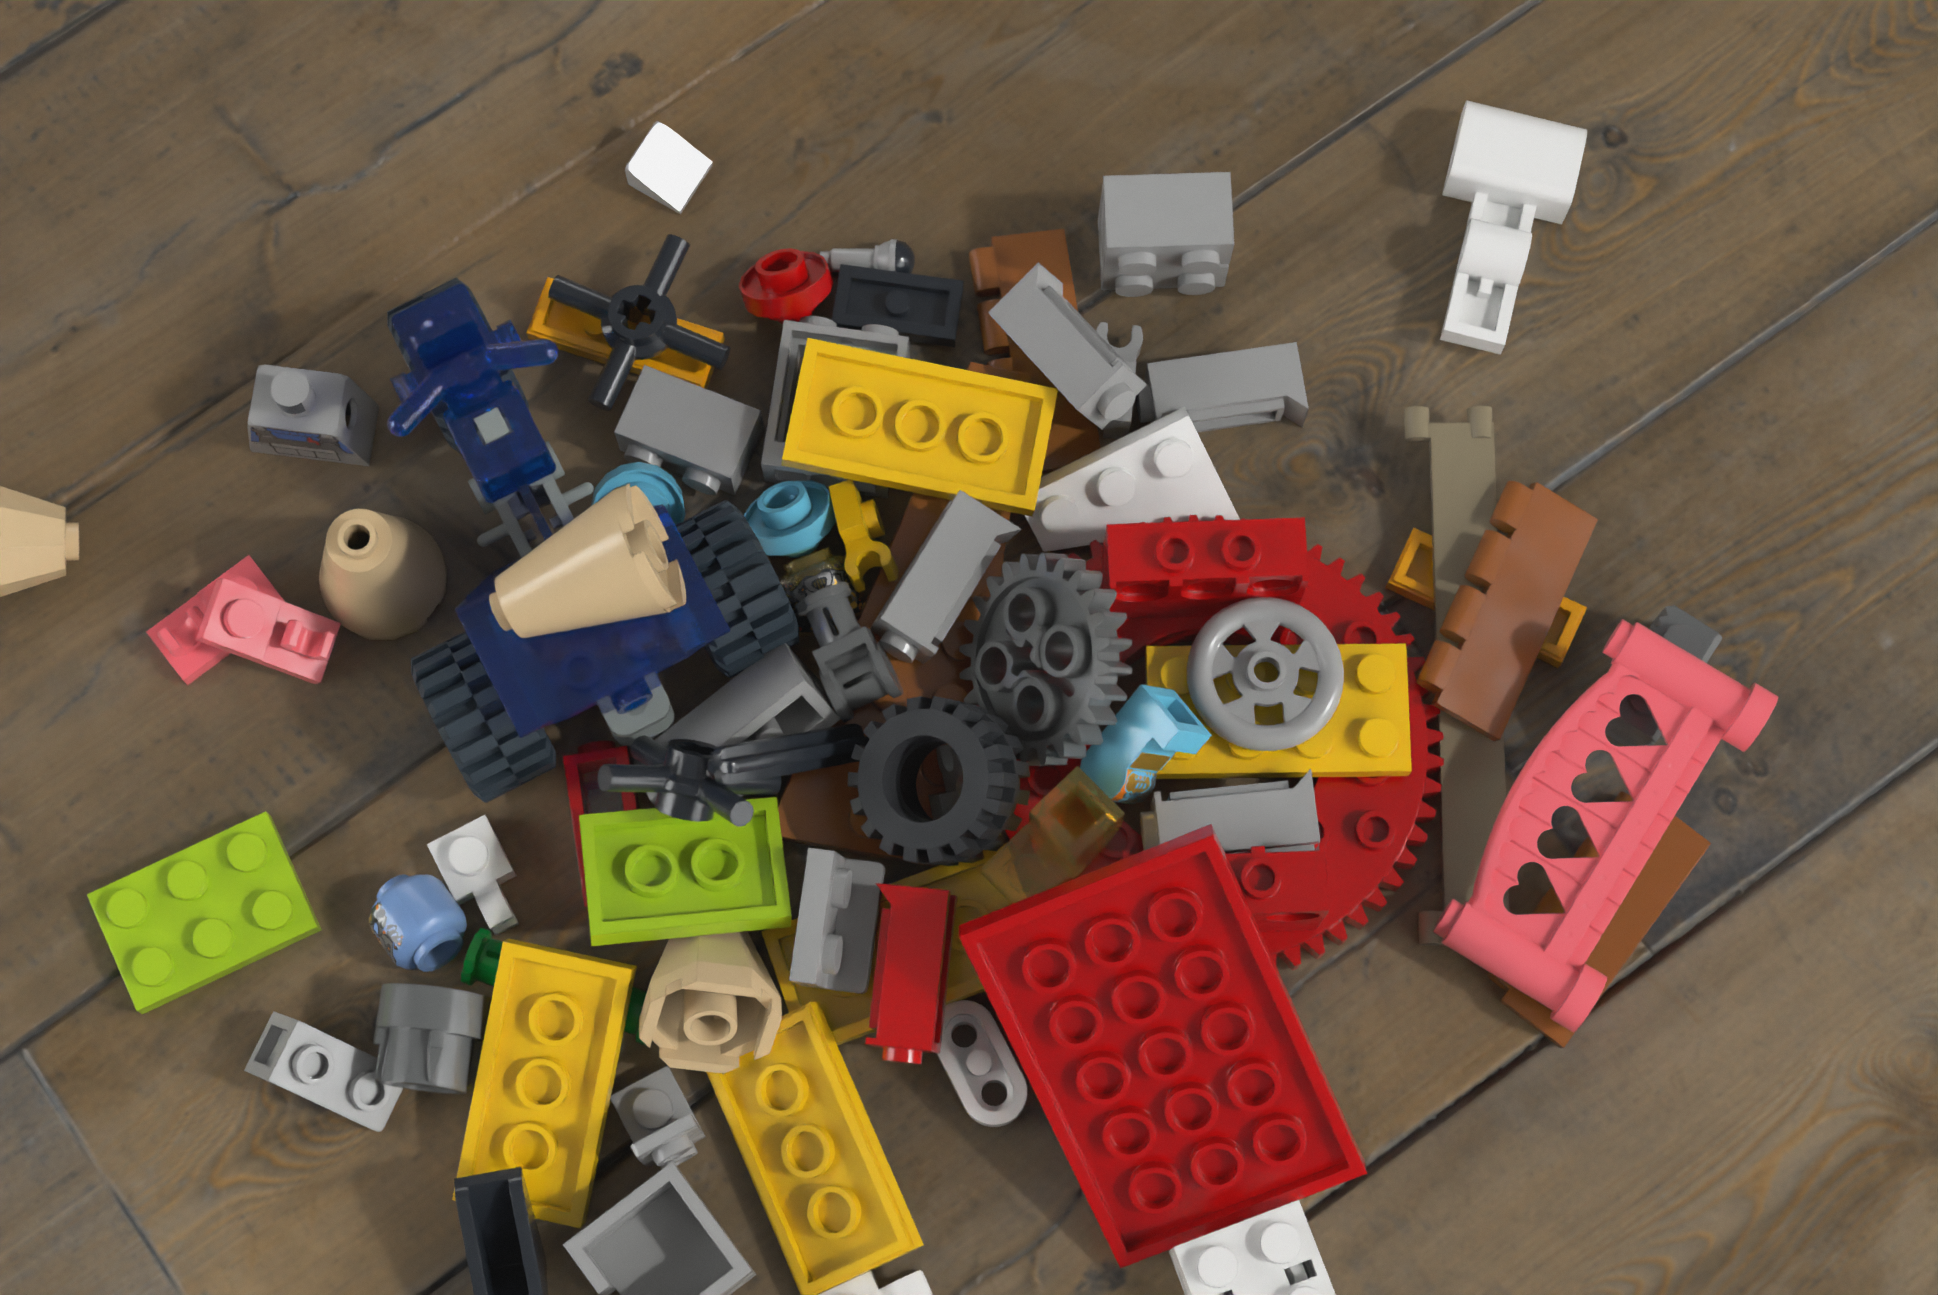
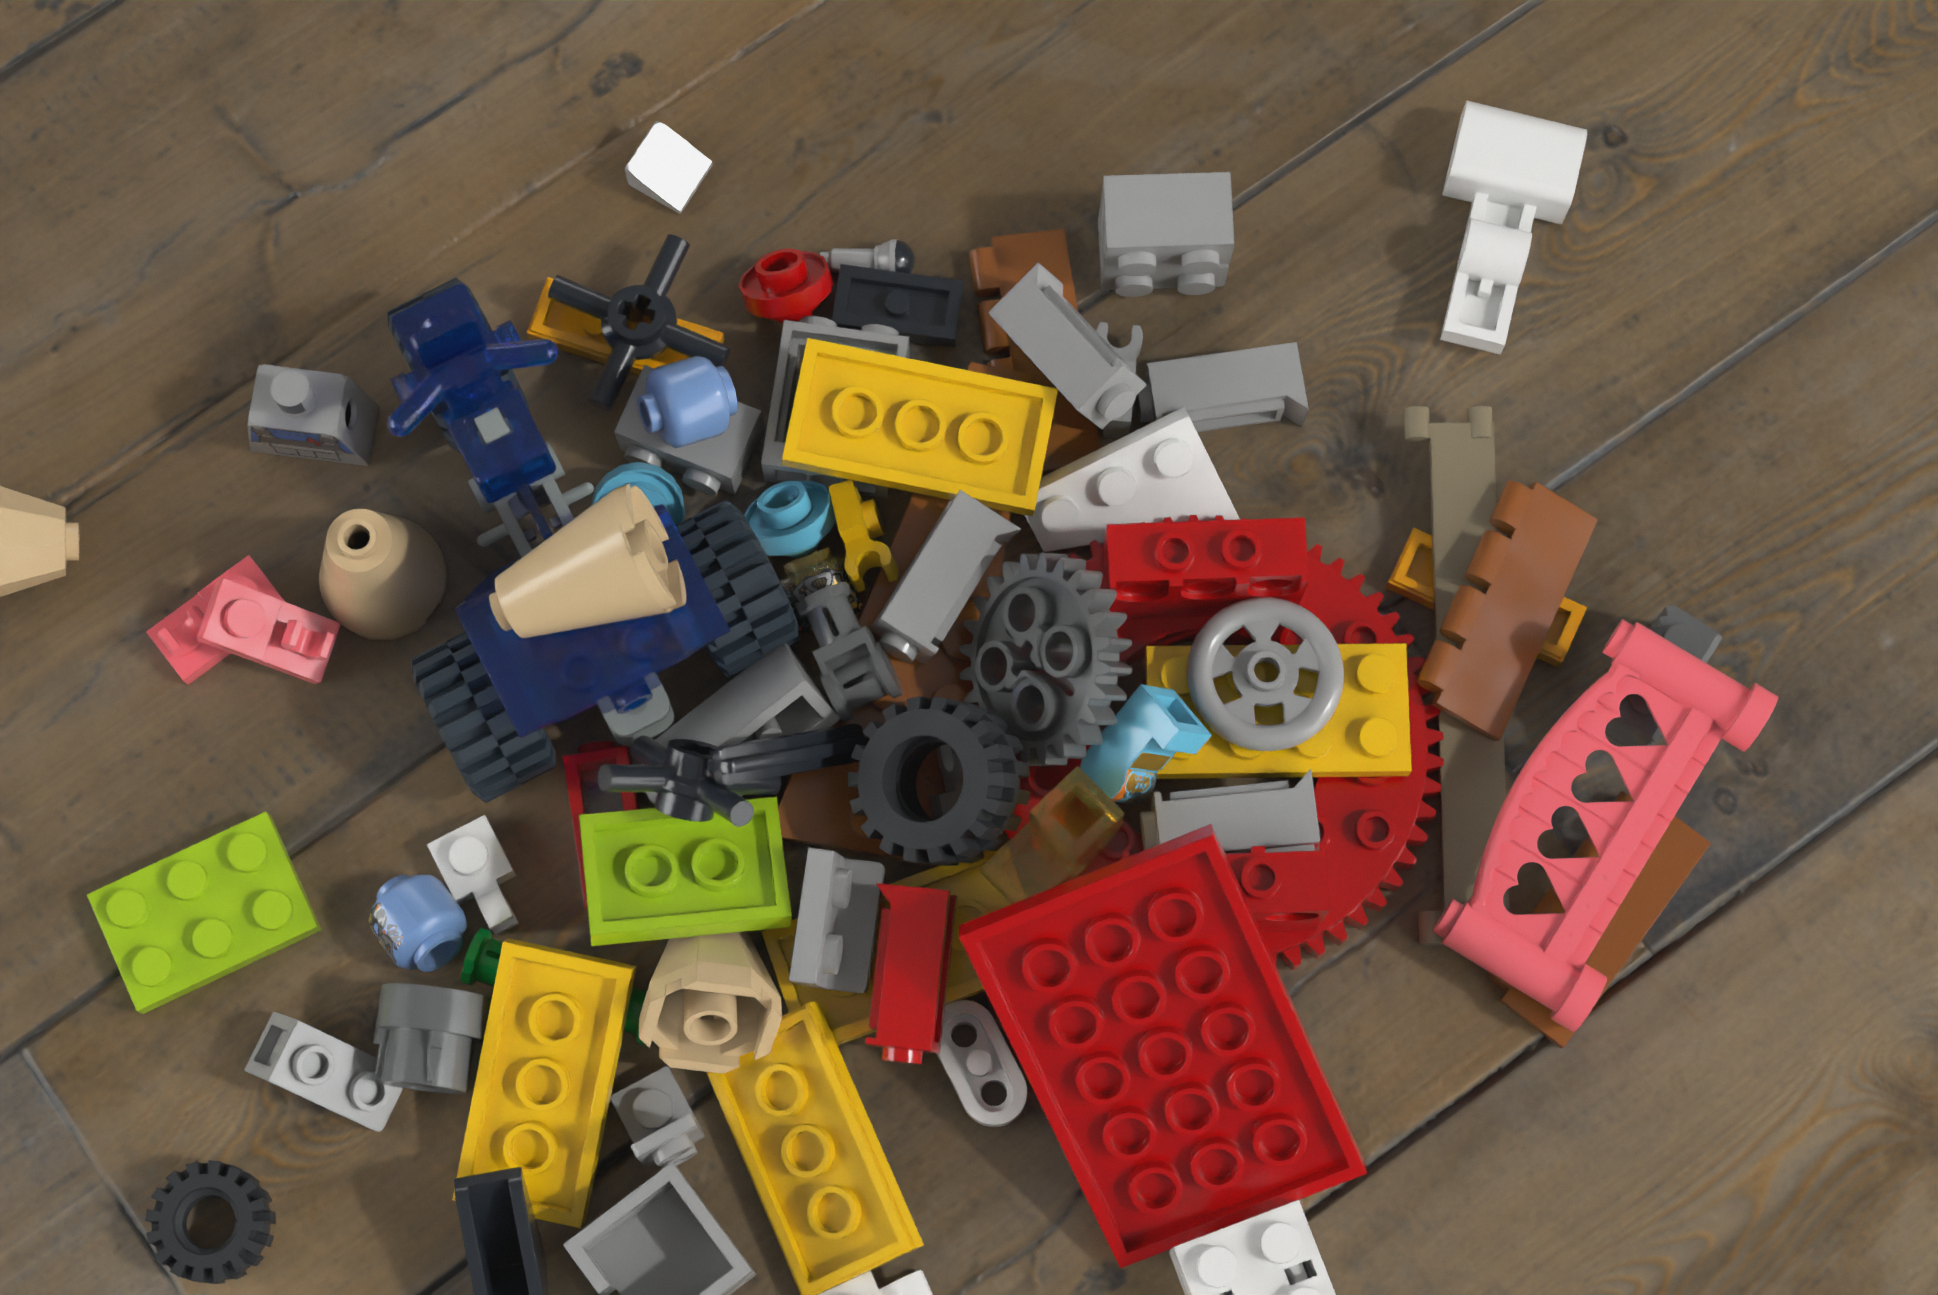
none -> black tyre [145,1160,276,1284]
none -> medium blue head [637,356,738,448]

